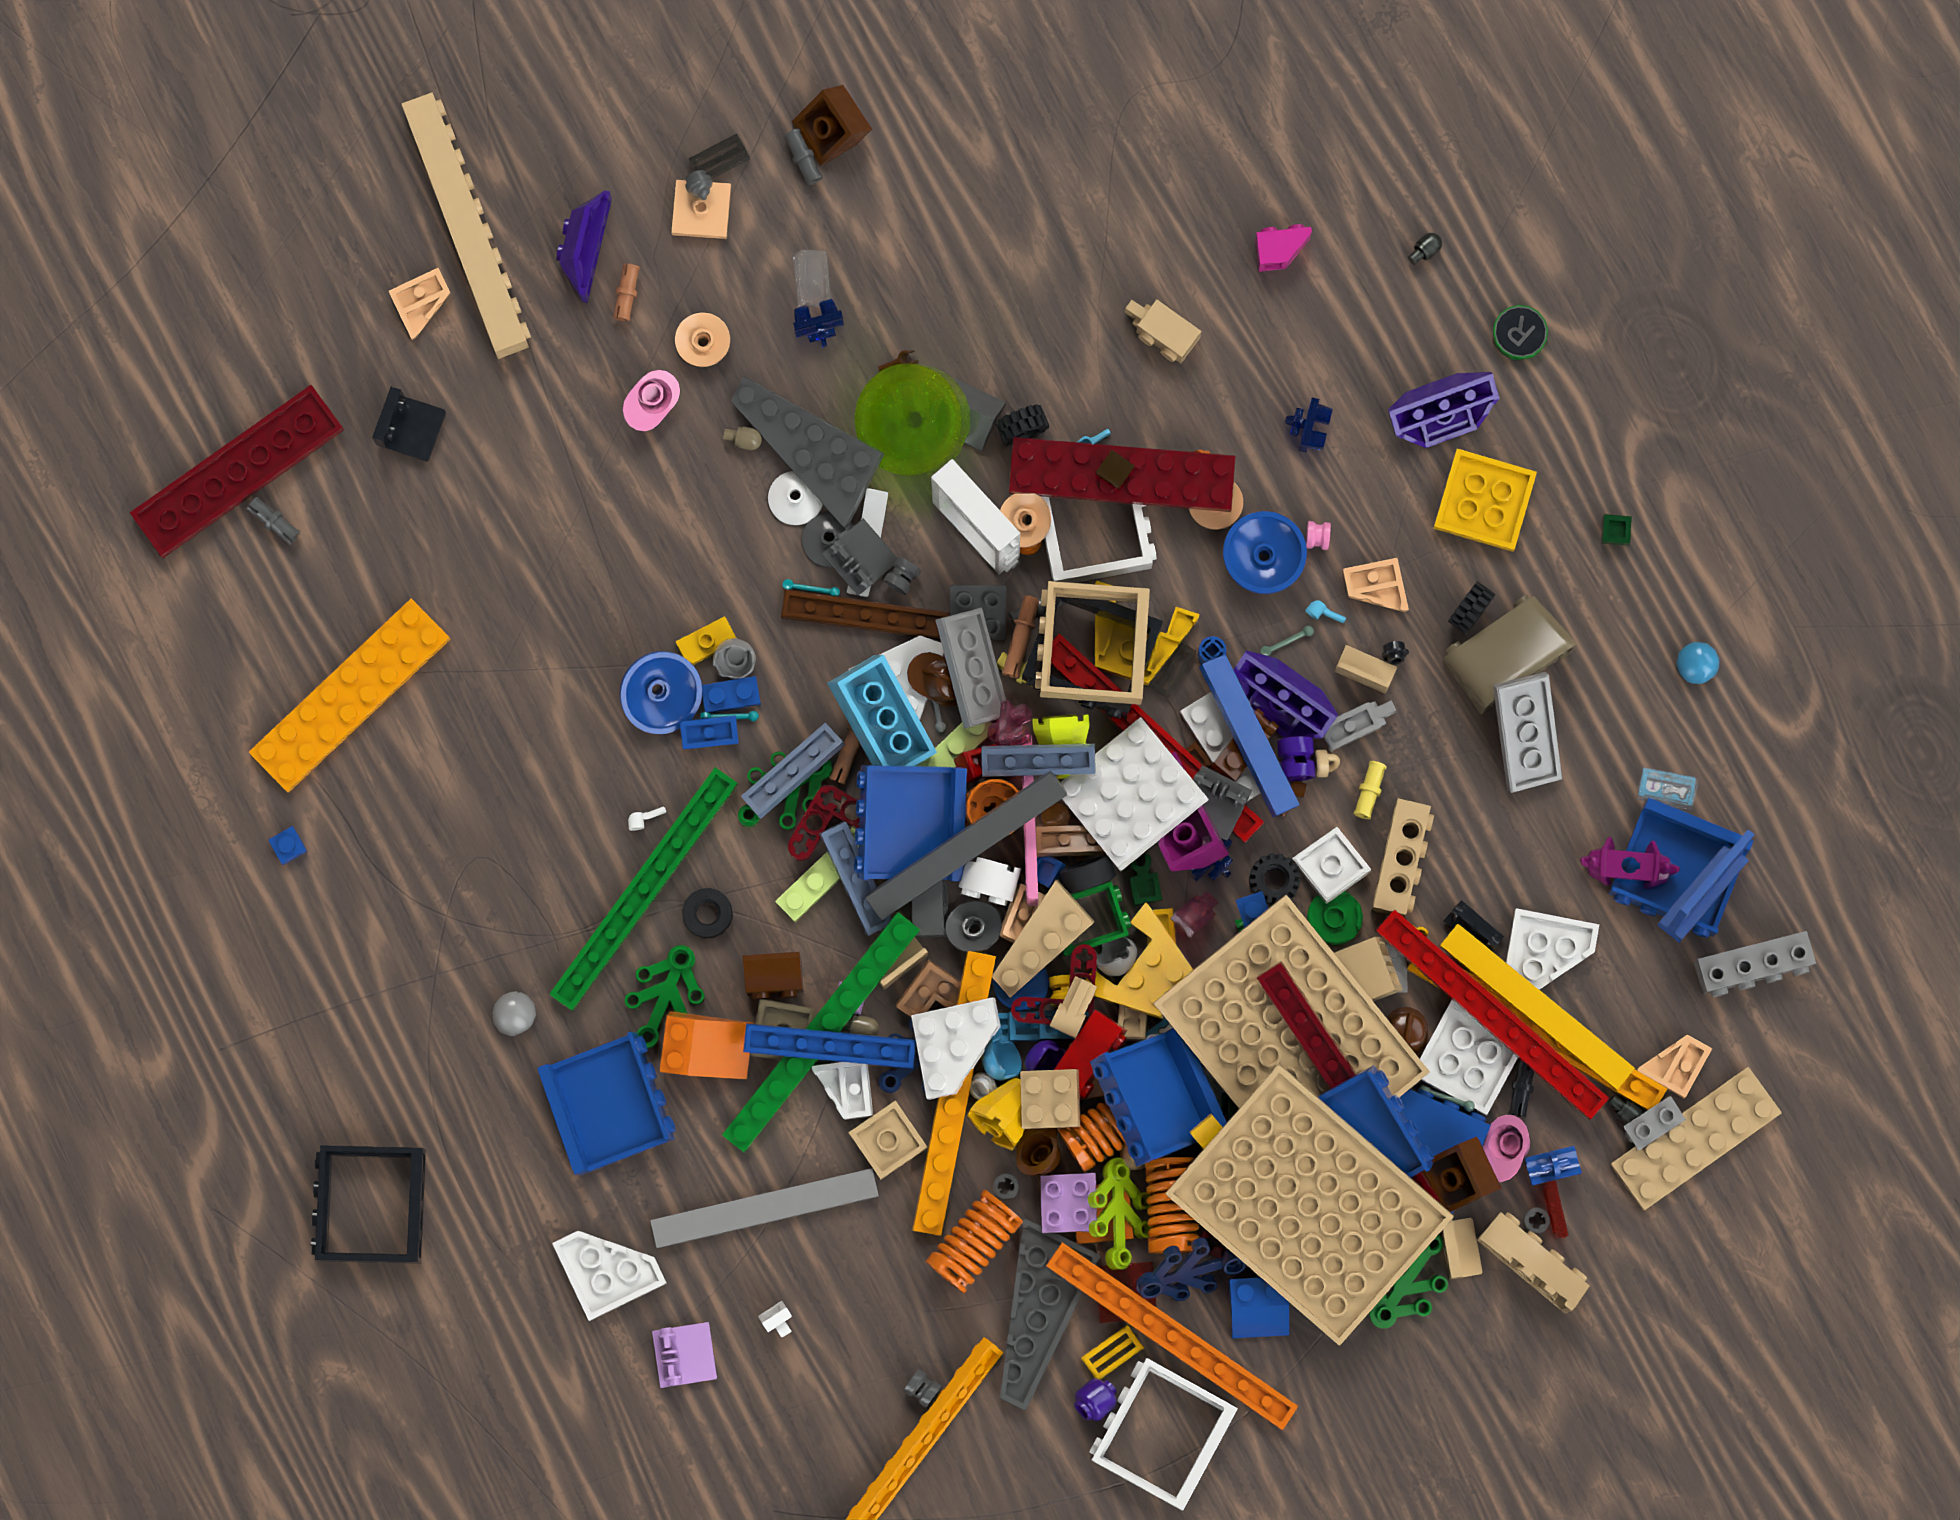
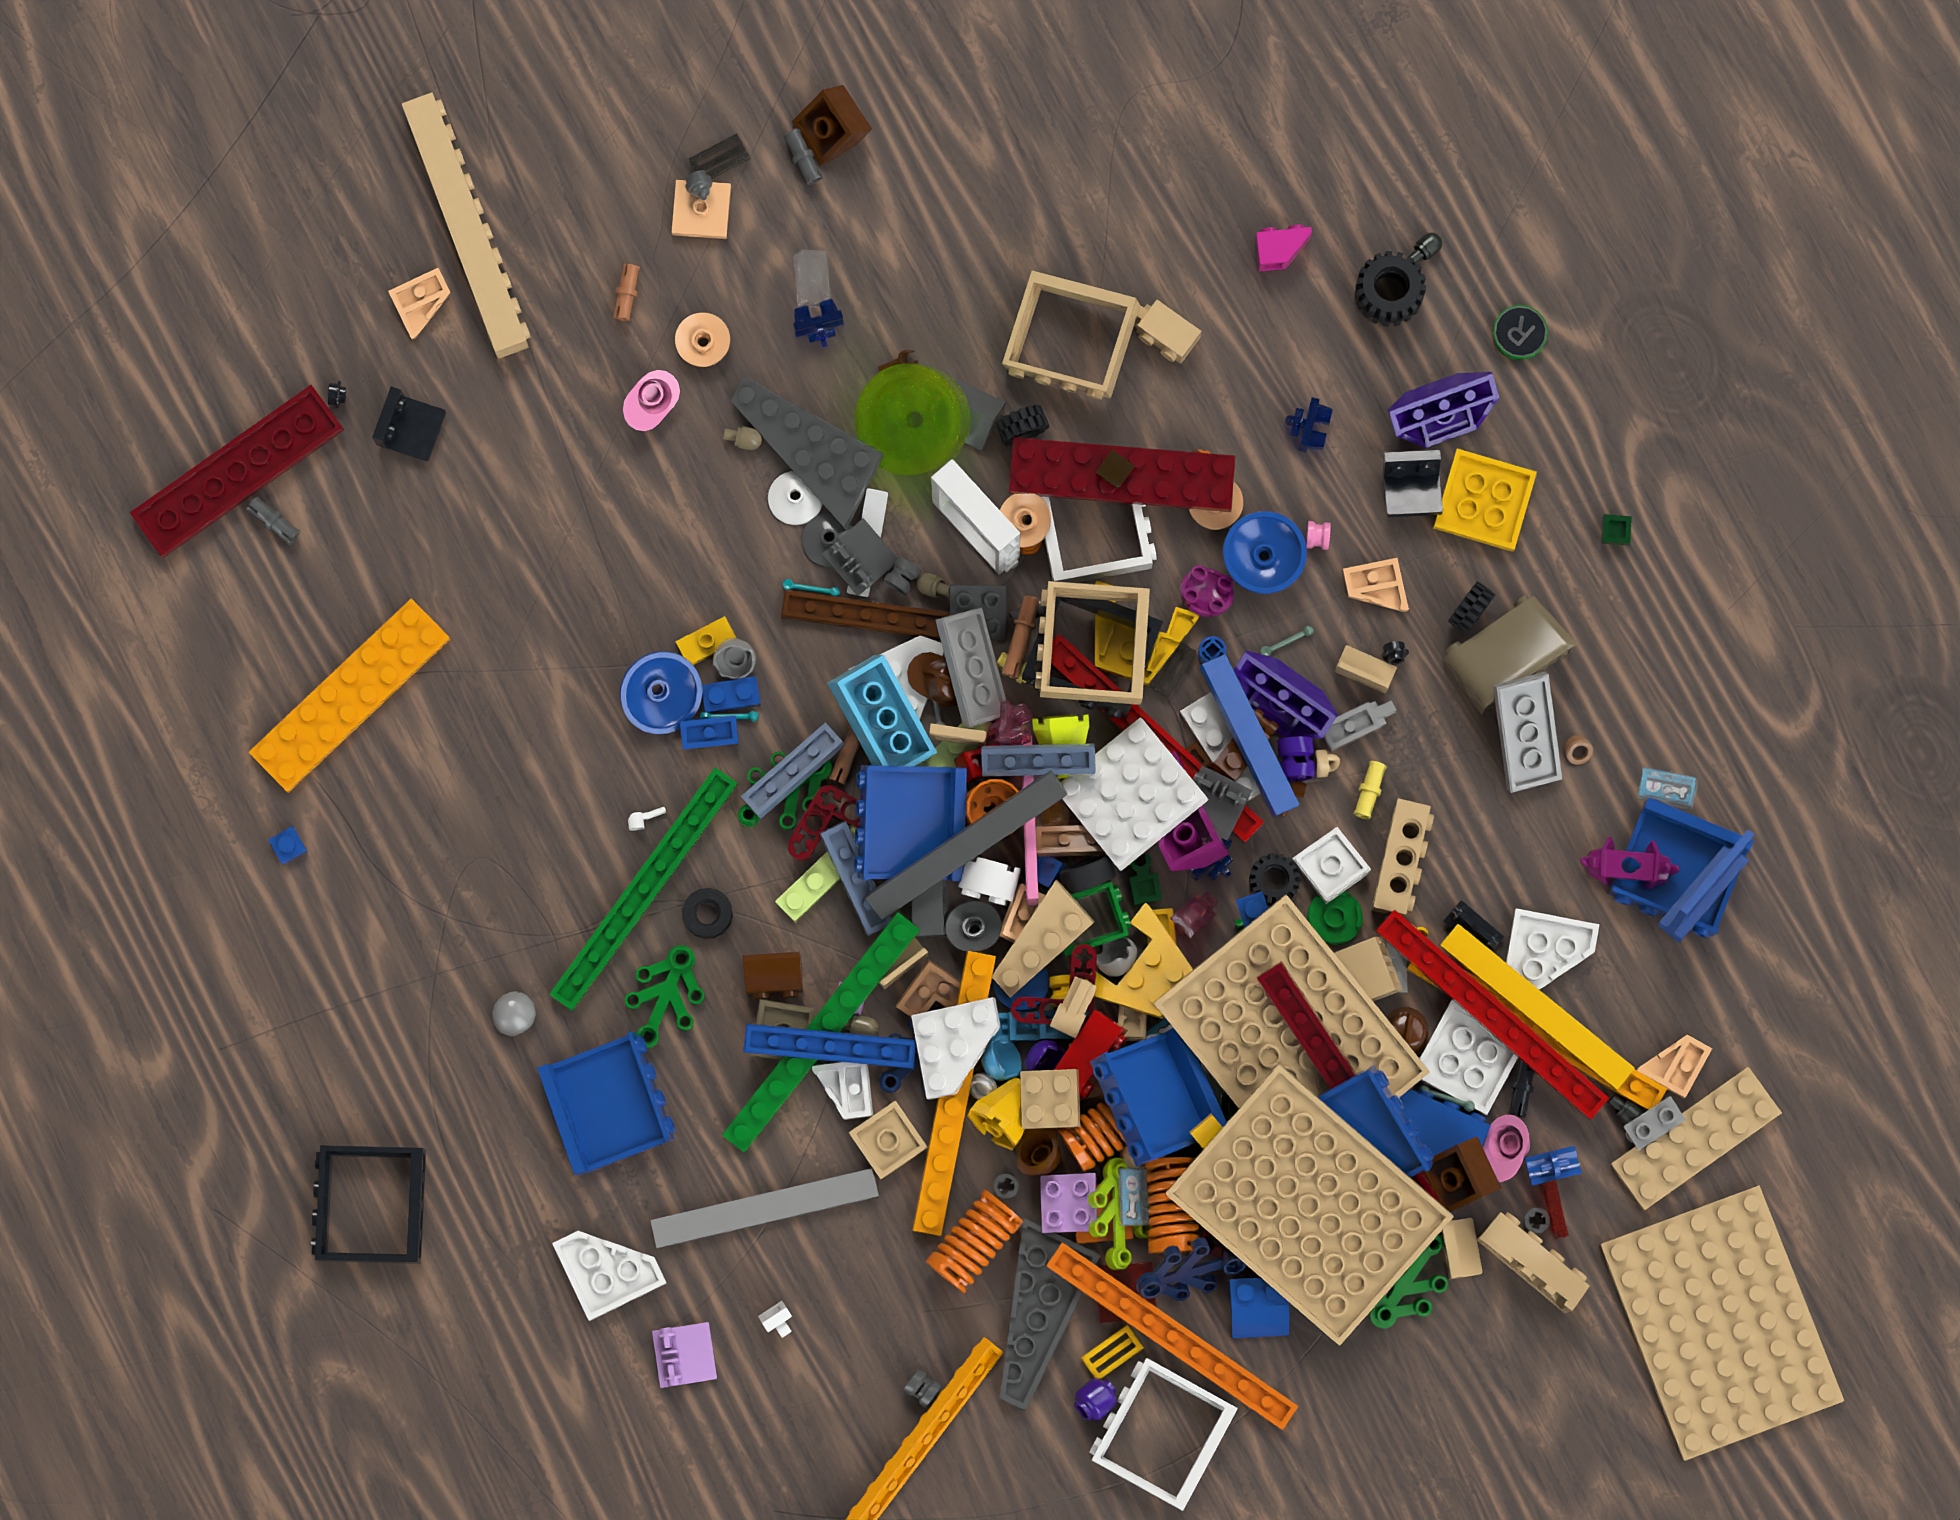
dark purple wedge [556,190,612,303] -> none
orange slope [660,1011,754,1079] -> none
medium azure hand [1077,429,1111,444] -> none
medium azure hand [1305,600,1346,623] -> none
dark azure hair [1676,642,1720,684] -> none
light grey brick [1694,931,1816,998] -> none
none -> black plate [328,381,346,408]
none -> dark tan cylinder [917,573,950,598]
none -> tan tile [929,724,987,747]
none -> tan window [1002,271,1140,400]
none -> clear slope [1118,1168,1149,1226]
none -> magenta dish [1179,565,1234,617]
none -> black tyre [1354,251,1426,327]
none -> bracket [1383,450,1443,517]
none -> medium nougat piece [1564,735,1593,765]
none -> tan plate [1599,1185,1844,1461]

